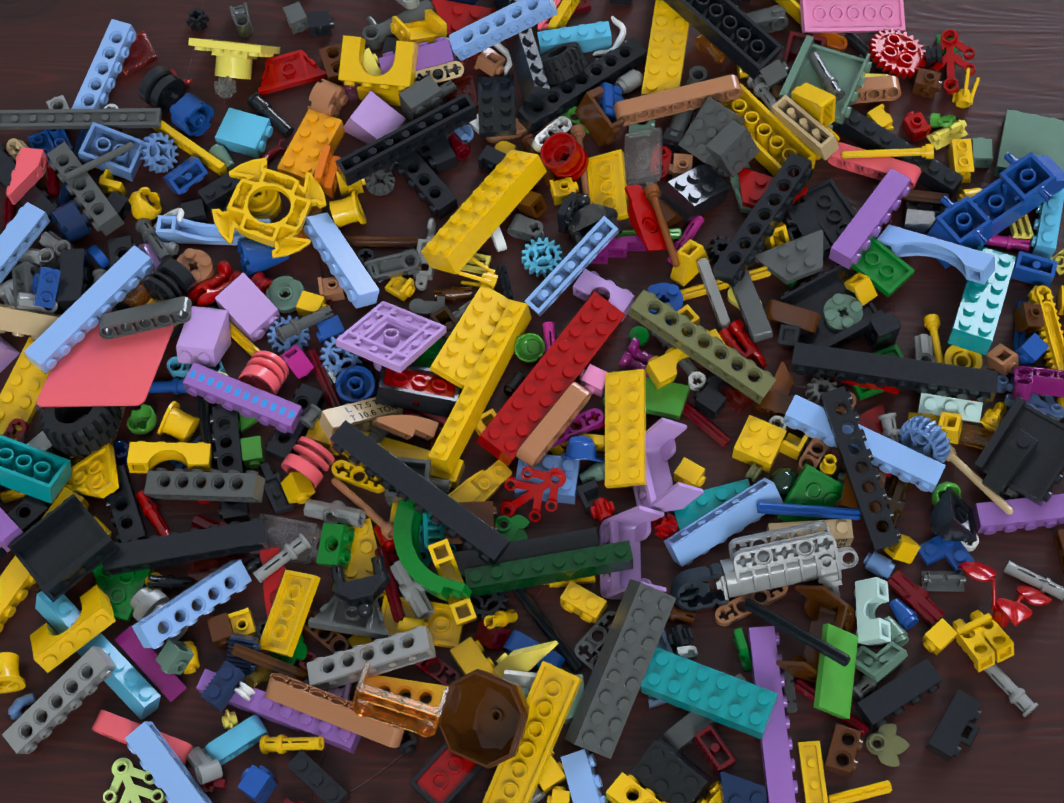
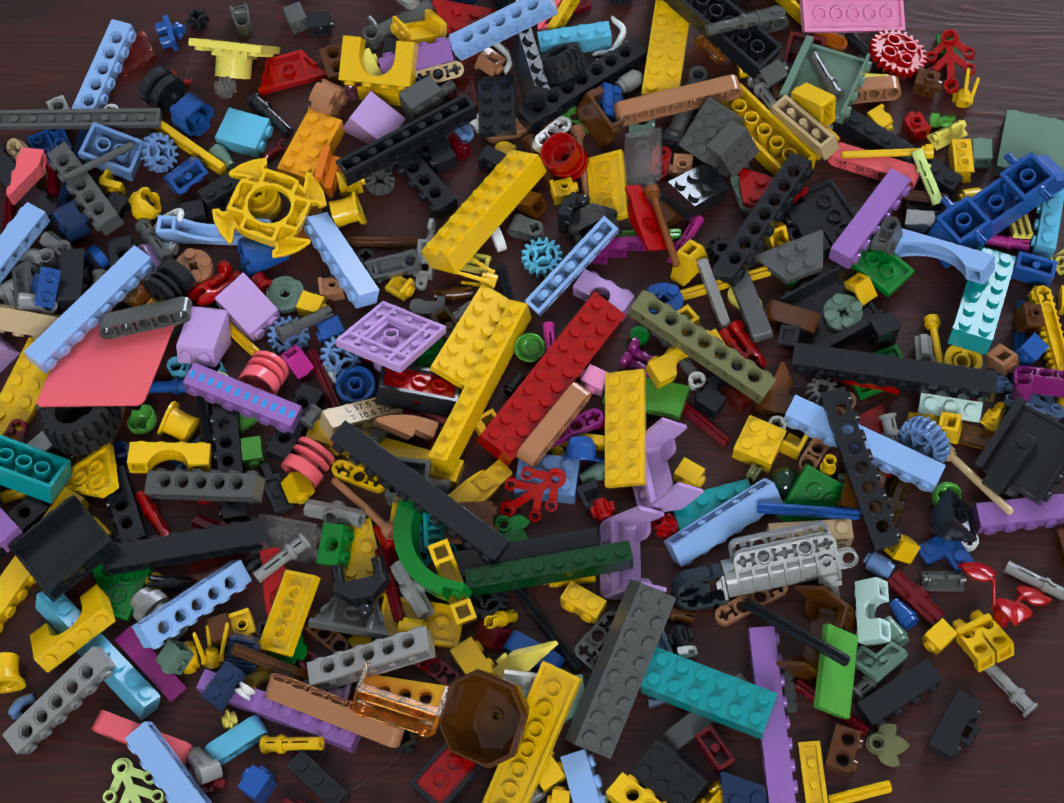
green tile [732,628,752,672] -> none
black wheel [926,44,943,64] -> none
none -> blue hips [155,15,186,51]
none -> yellow plant [192,623,229,669]
none -> dark grey pin [705,10,763,36]
none -> dark grey piece [871,217,903,256]
none -> yellowish green pin [911,148,942,206]

